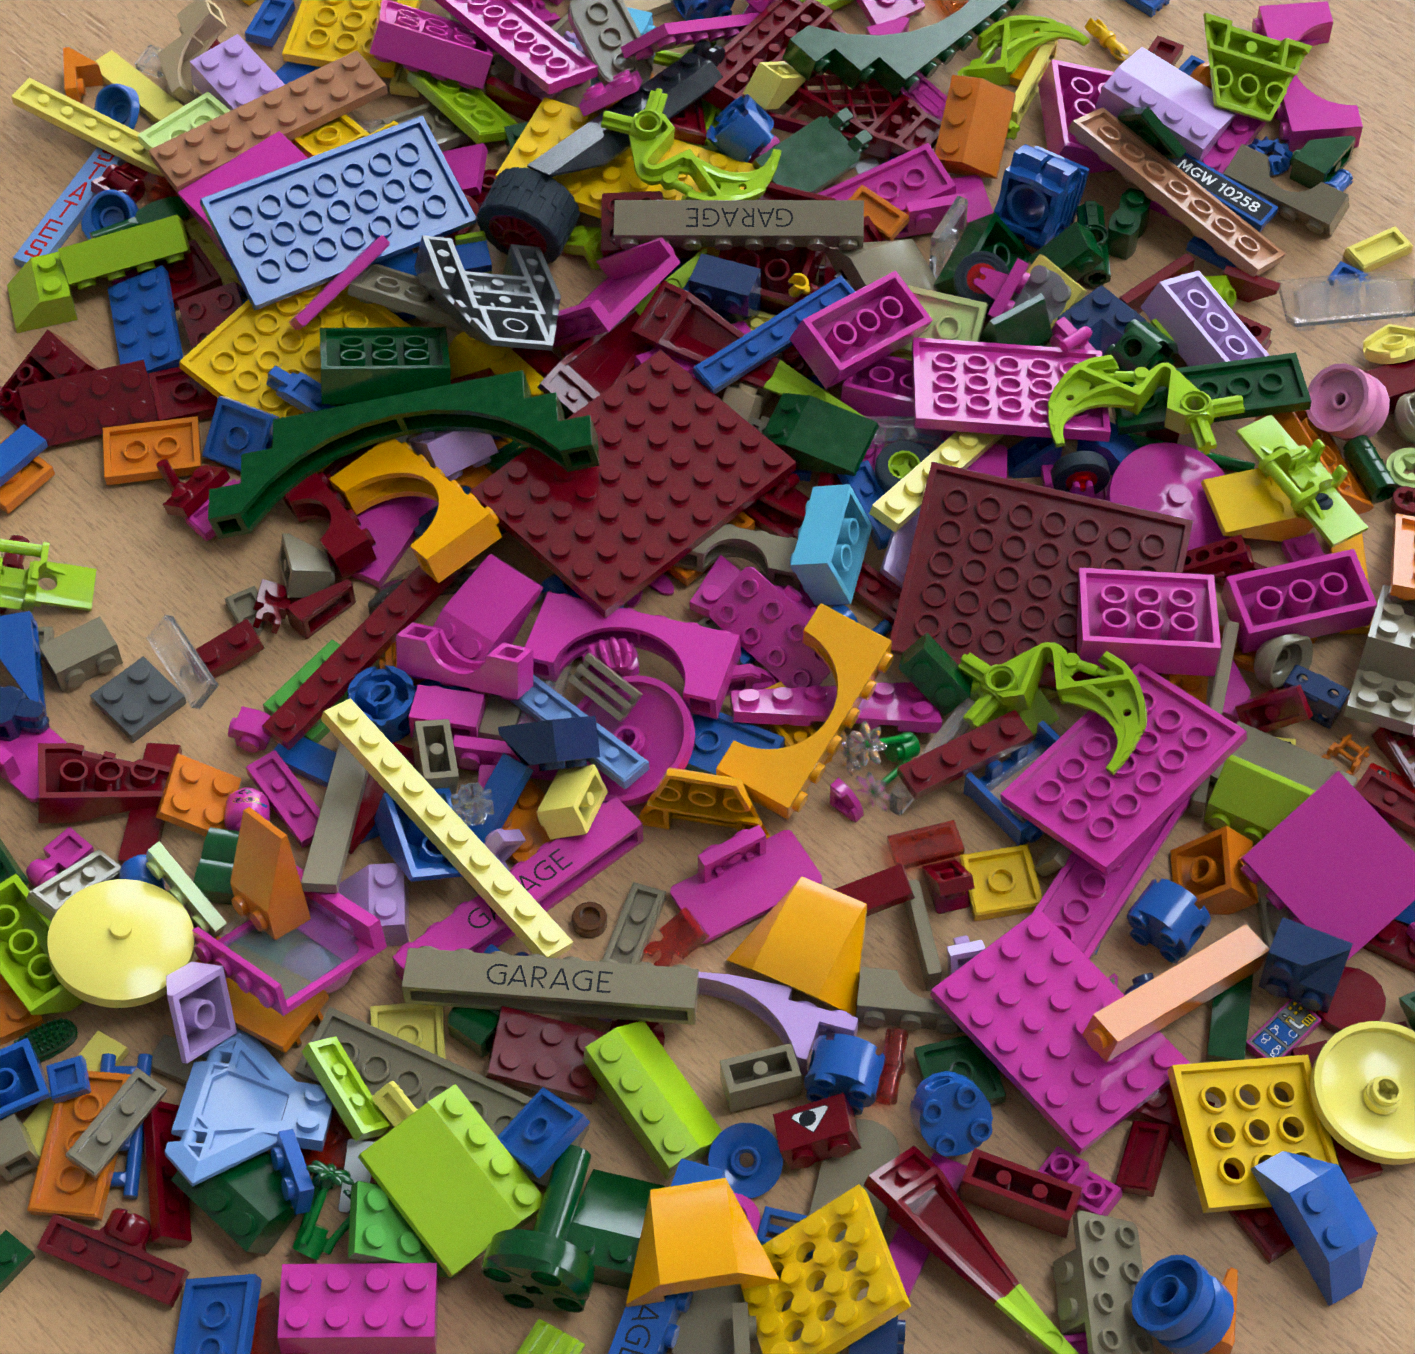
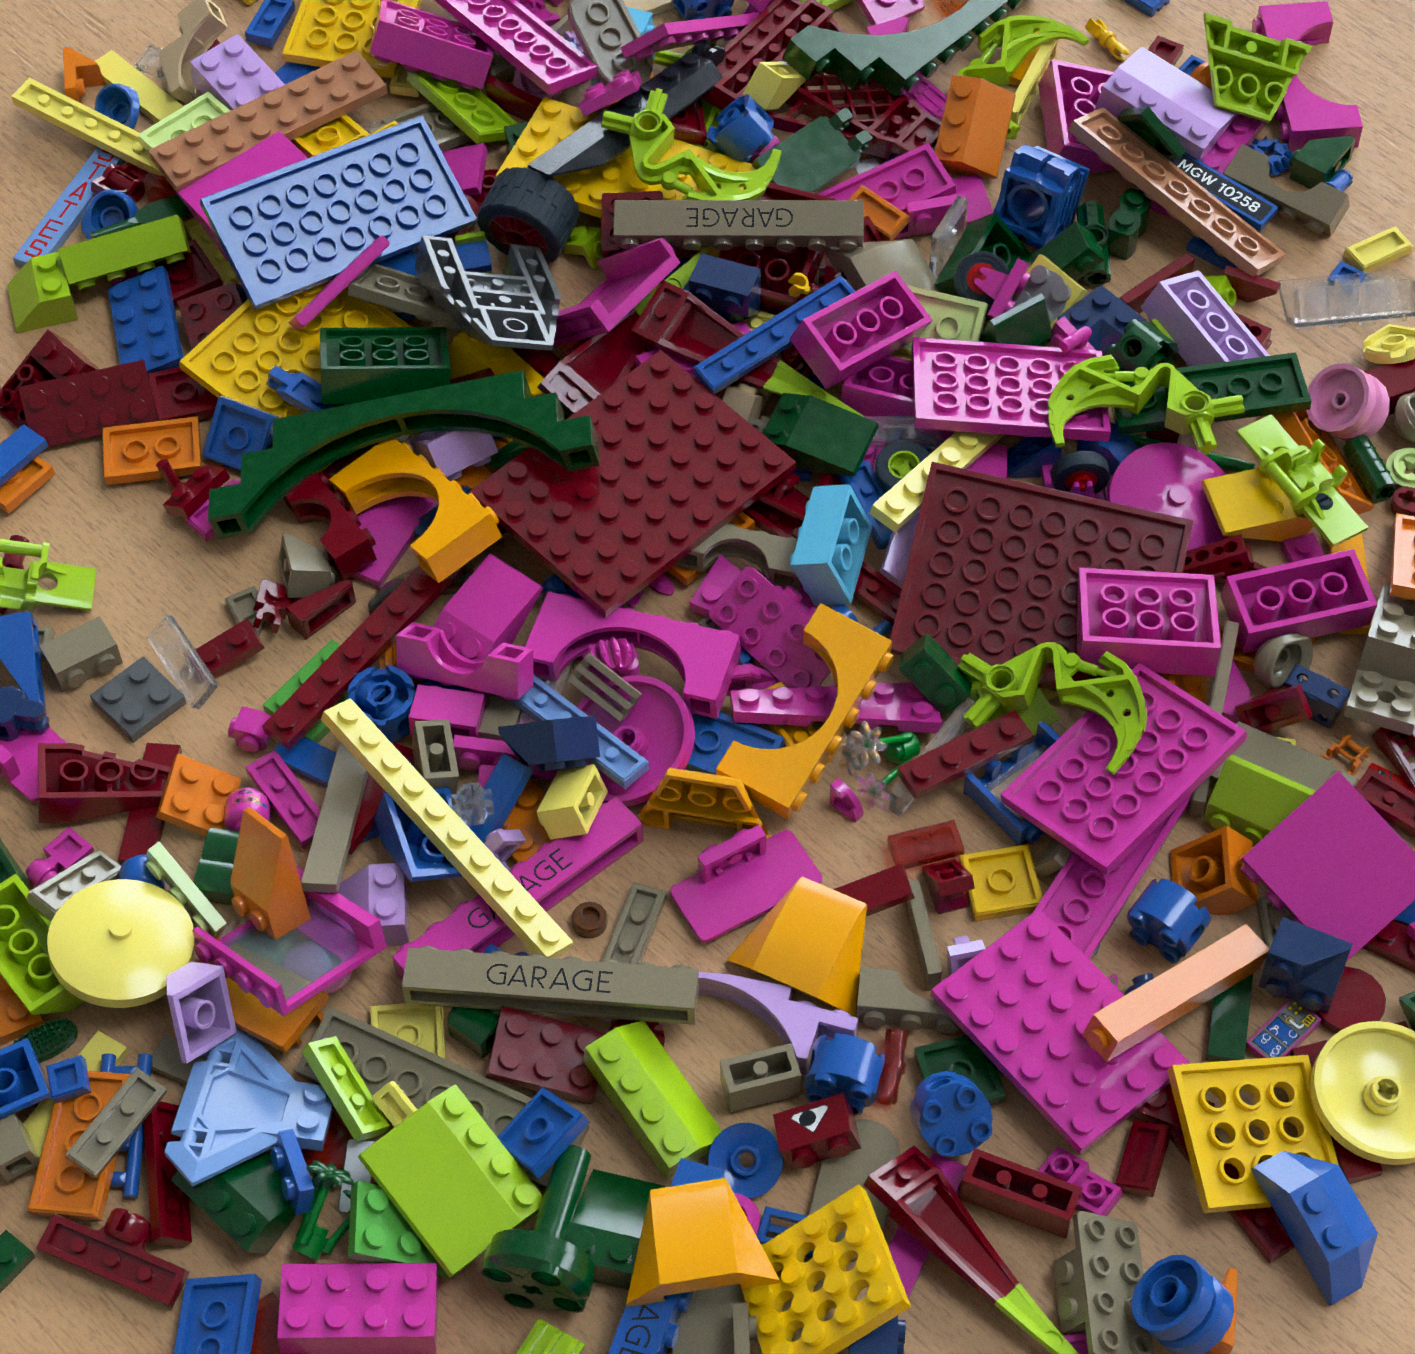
clear red plate [643,907,710,967] -> none

